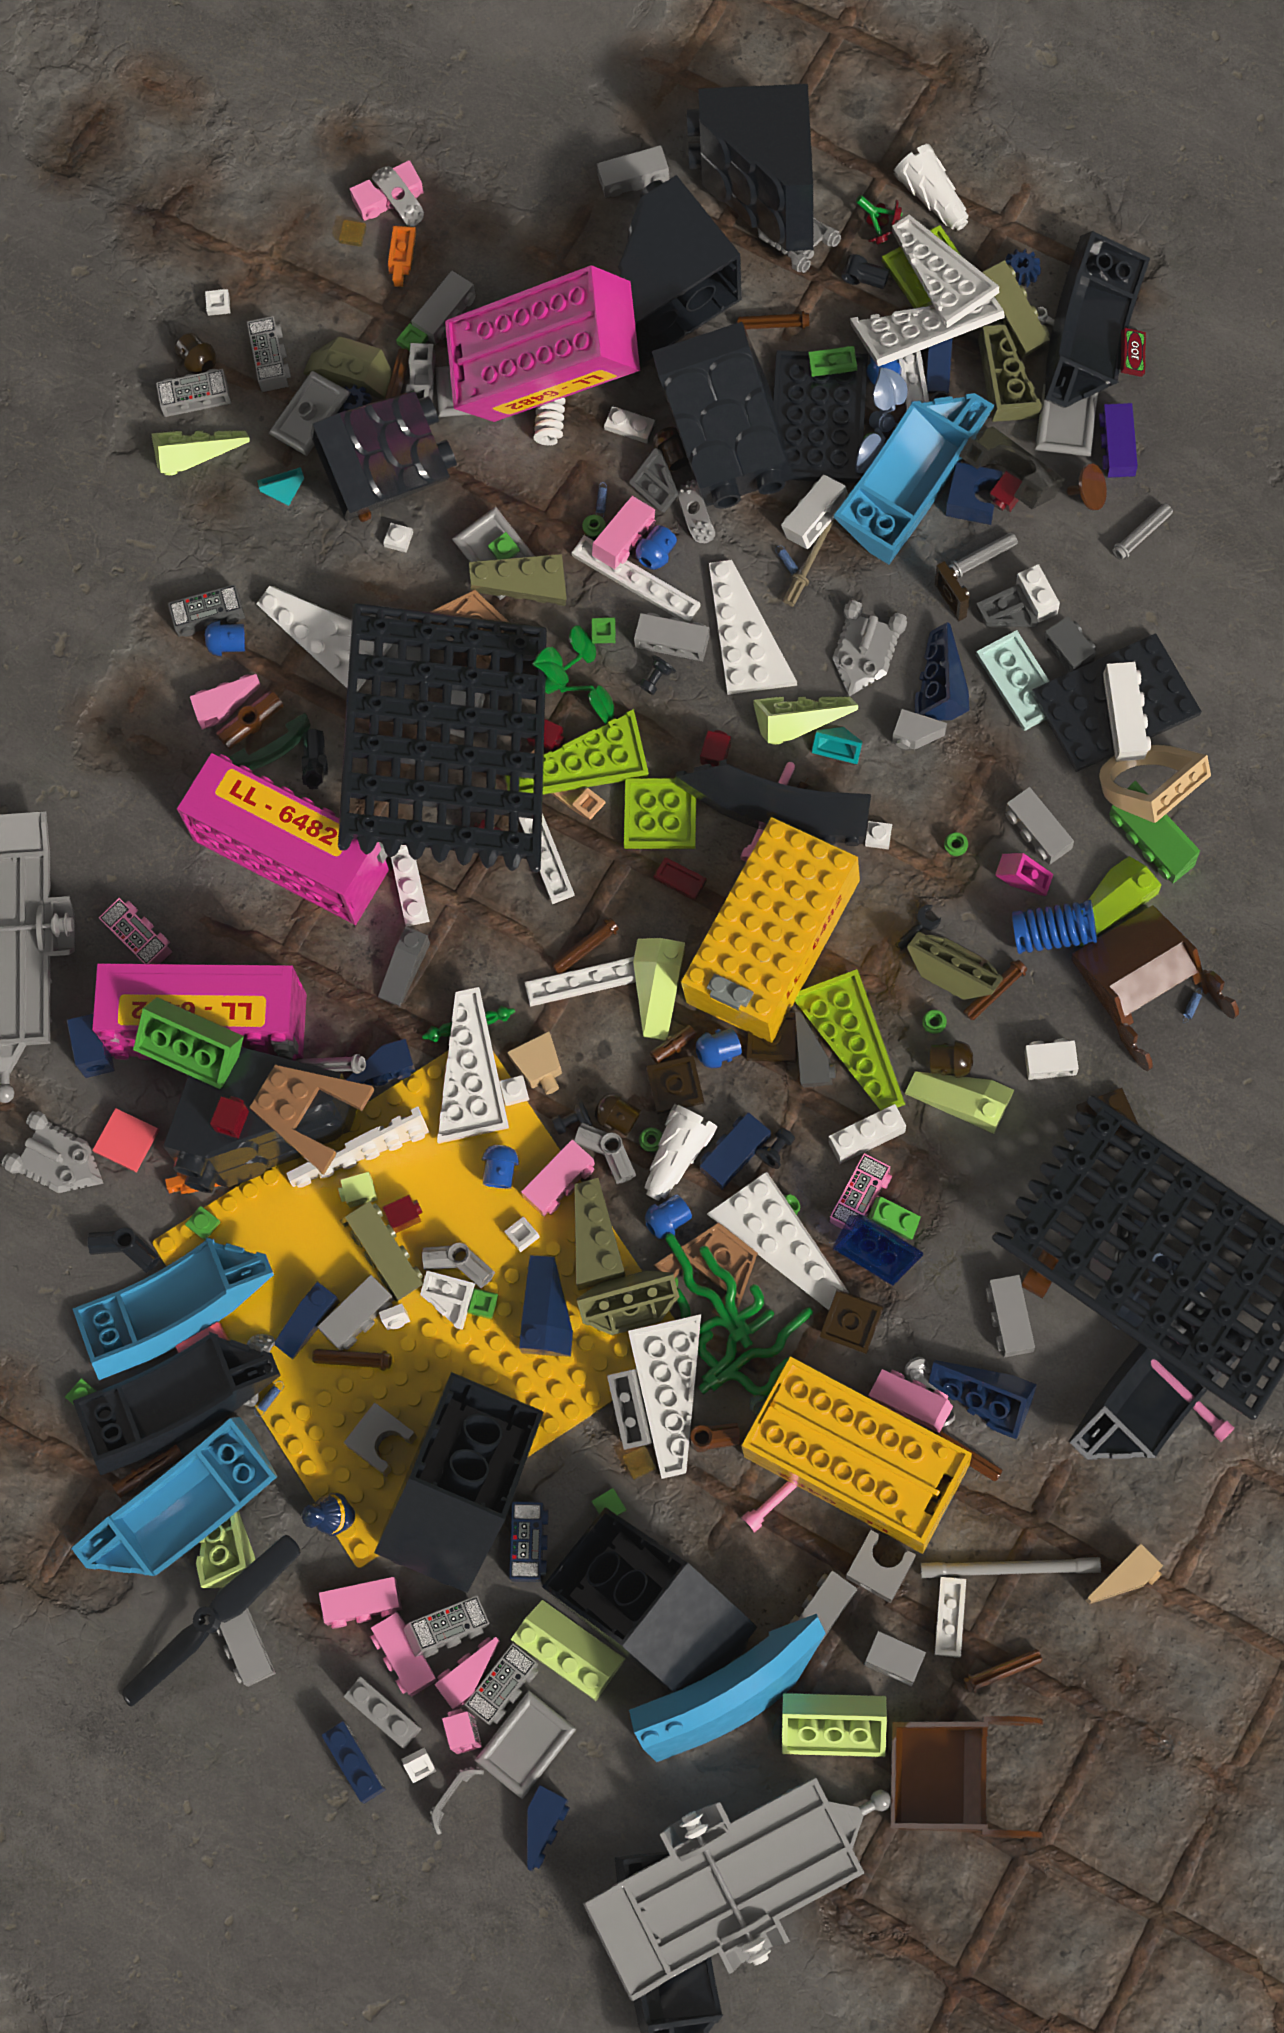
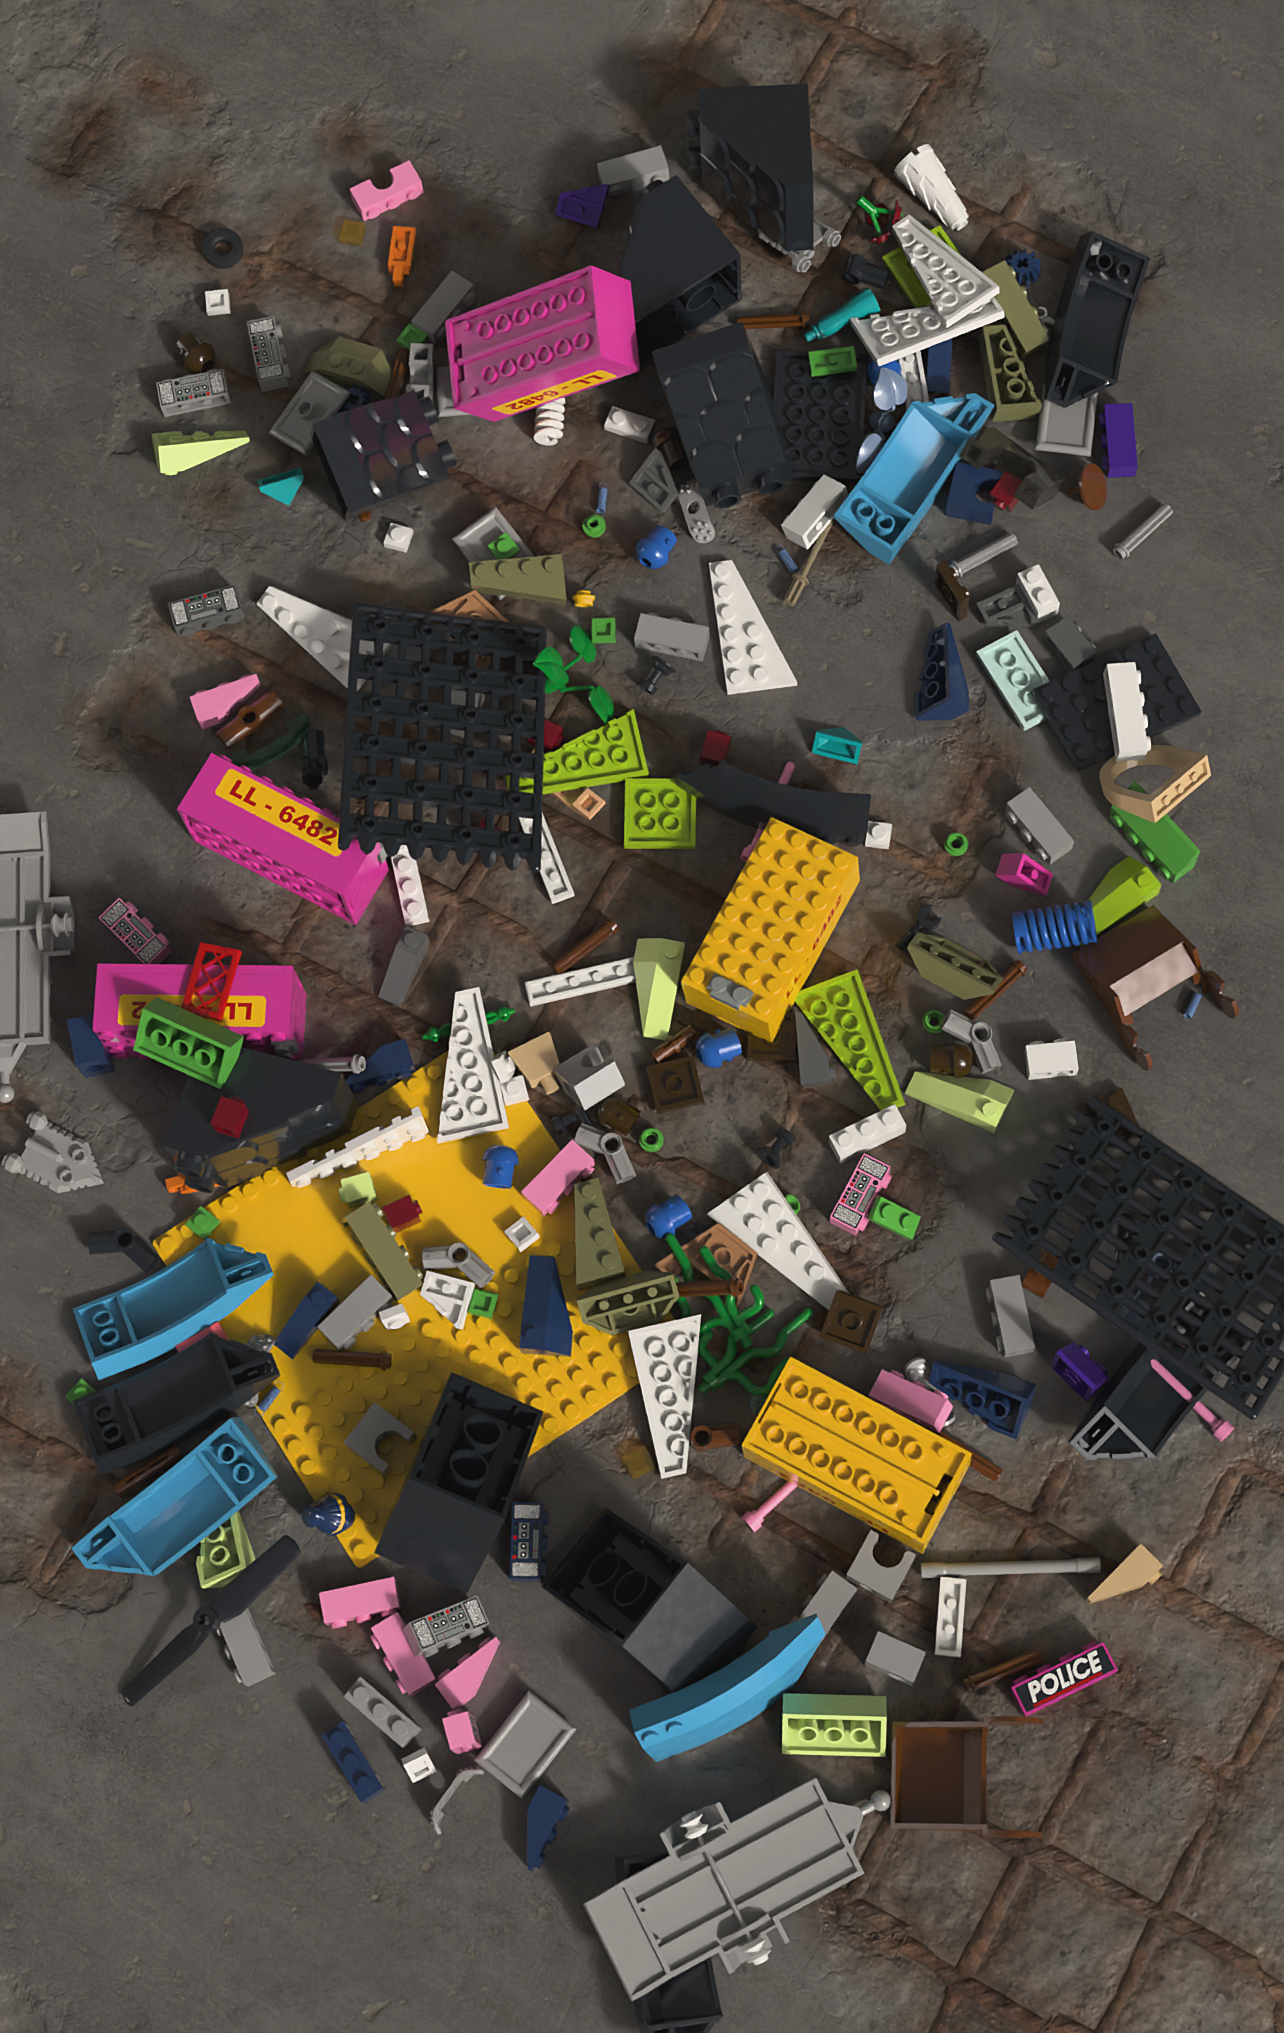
coral tile [92,1108,159,1173] -> none
blue piece [205,620,245,657] -> none
medium nougat wing [250,1065,374,1175] -> none
light grey piece [372,166,424,227] -> none
brick [465,1644,539,1726] -> none
yellowish green slope [511,1600,625,1701] -> none
white tile [572,535,701,623] -> none
bright pink brick [592,496,656,570] -> none
bright green tile [592,1488,626,1515] -> none
light grey brick [607,1369,653,1450] -> none
white cone [644,1104,717,1201] -> none
dark red tile [653,857,707,900] -> none
dark blue brick [700,1112,771,1190] -> none
yellowish green wedge [754,697,858,744] -> none
light grey shield [832,600,907,697] -> none
clear blue slope [833,1215,923,1286] -> none
light grey slope [892,709,947,750] -> none
dark red tile [1121,328,1146,377] -> none
none -> red window [181,942,242,1021]
none -> black tyre [203,228,244,269]
none -> white plate [491,1051,515,1083]
none -> light grey piece [553,1044,625,1110]
none -> dark purple wing [555,184,610,228]
none -> yellow plate [572,591,595,607]
none -> reddish brown axle [676,1277,744,1297]
none -> teal piece [803,287,881,342]
none -> light grey piece [941,1009,1001,1073]
none -> brick [1010,1641,1118,1717]
none -> dark purple slope [1050,1342,1109,1402]

